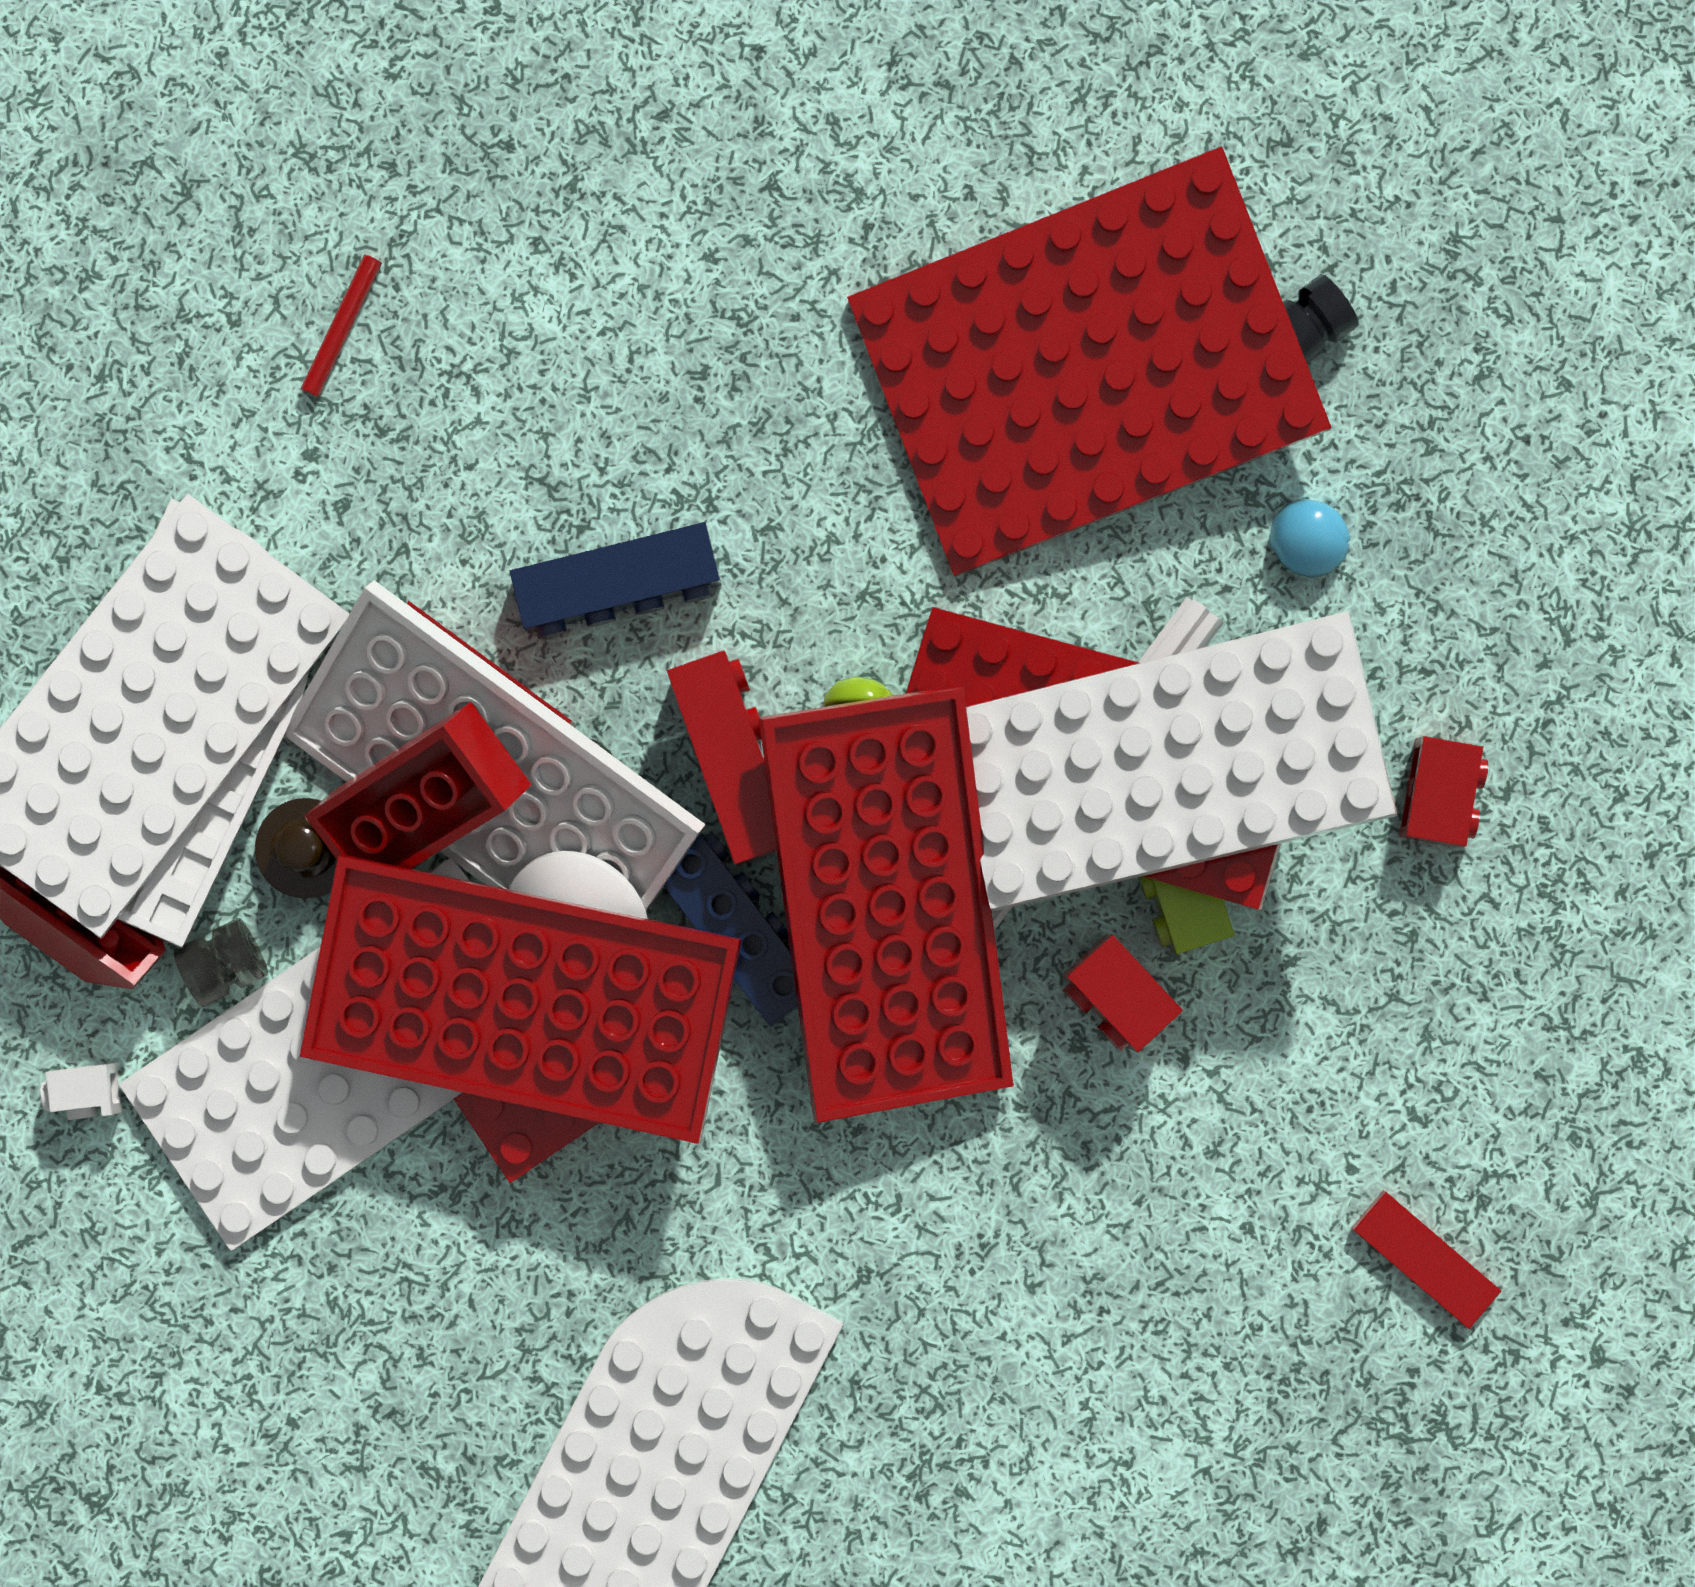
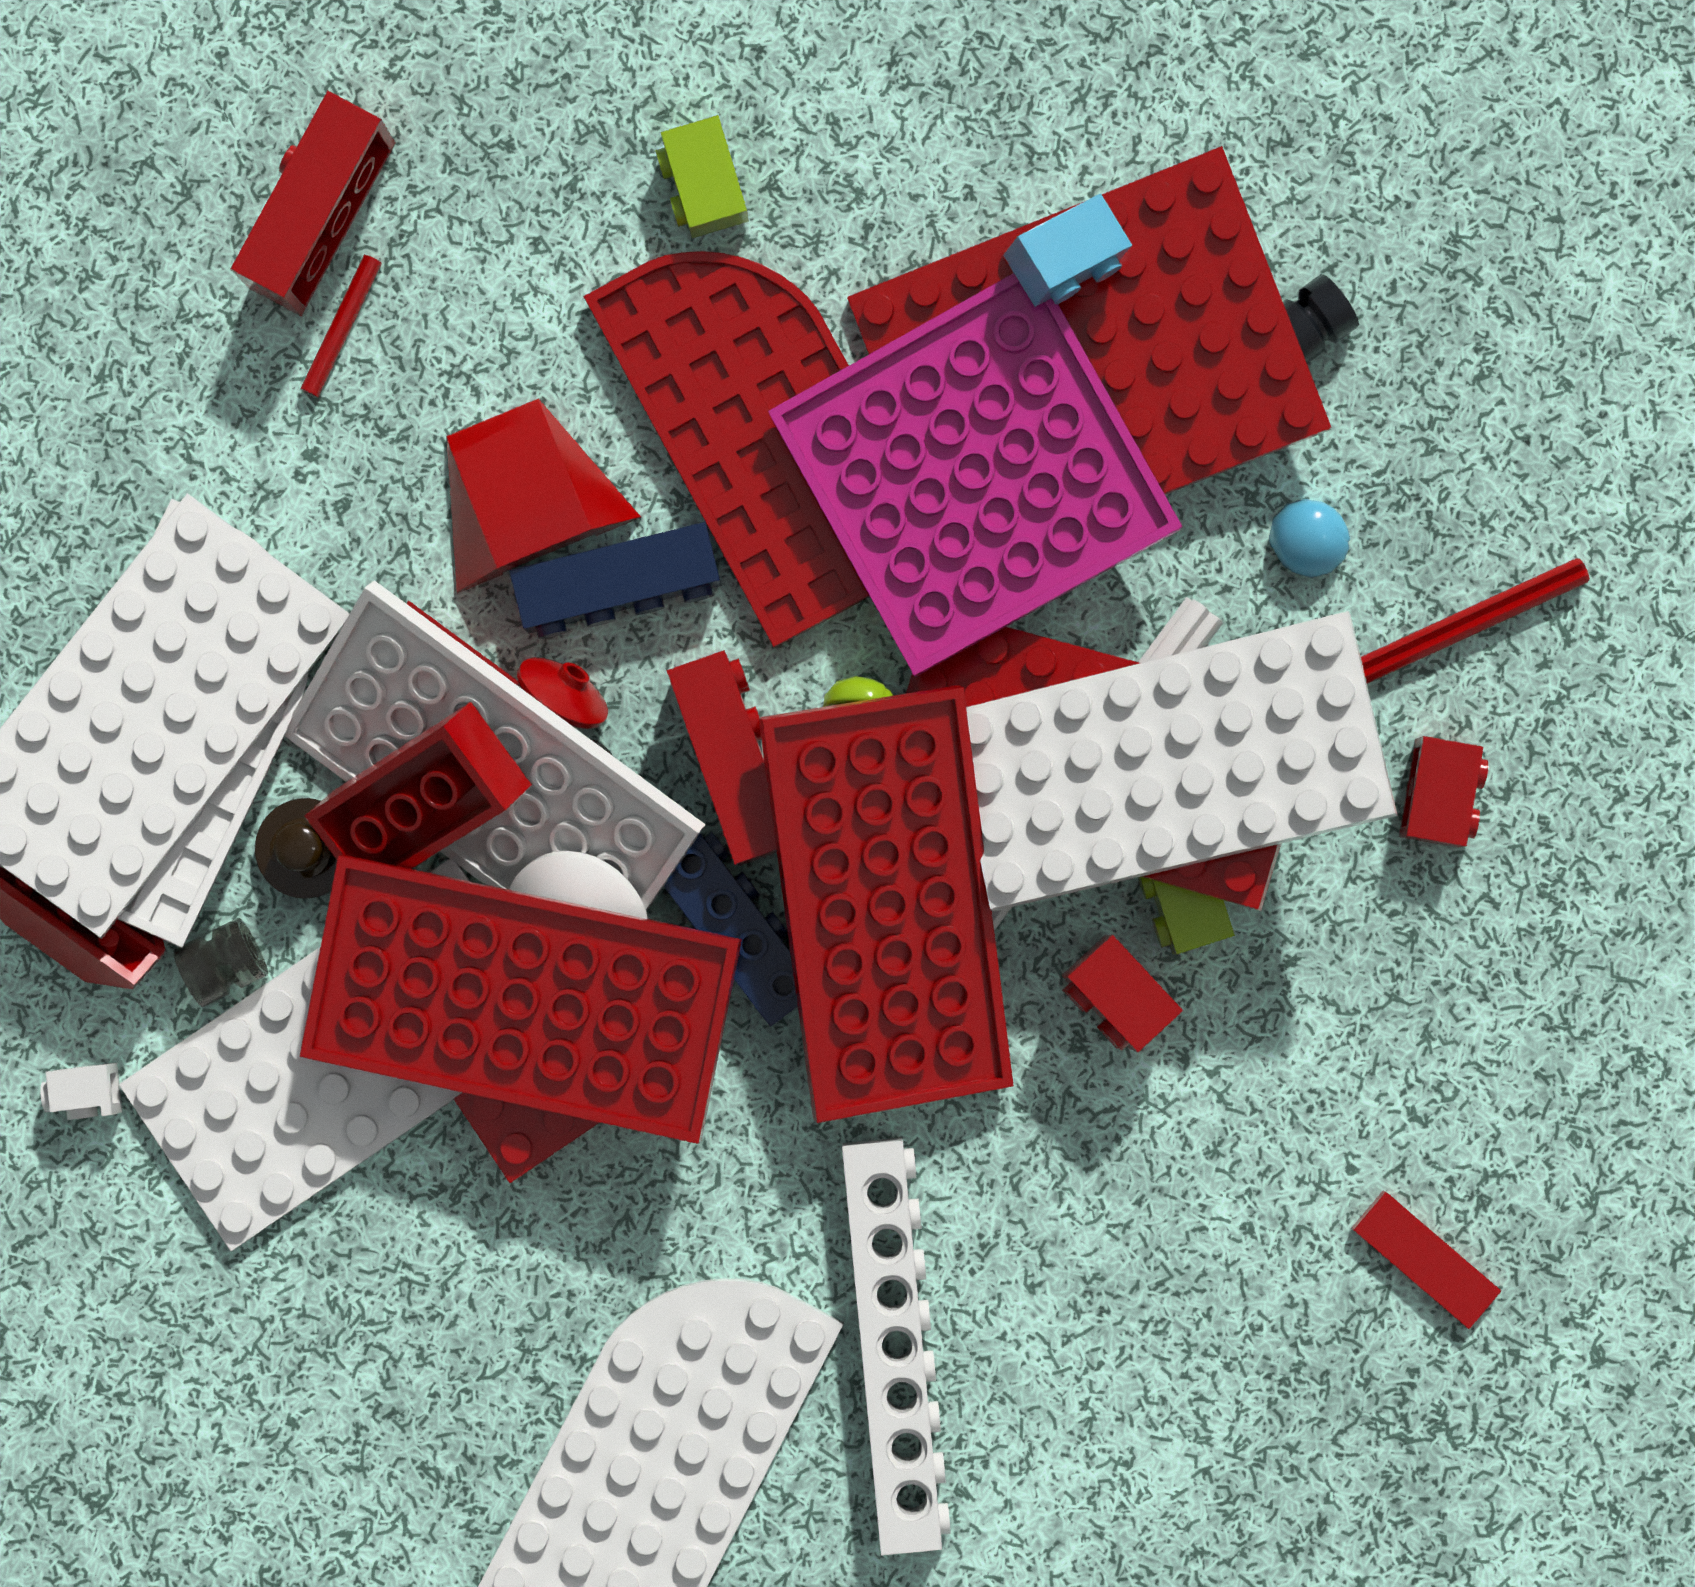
none -> red brick [230,90,395,316]
none -> red wedge [446,398,642,594]
none -> red dish [517,657,608,729]
none -> red plate [583,251,870,649]
none -> lime brick [655,115,749,239]
none -> dark pink plate [768,273,1183,677]
none -> white brick [842,1137,951,1556]
none -> medium azure brick [1003,193,1132,307]
none -> red axle [1361,558,1590,684]

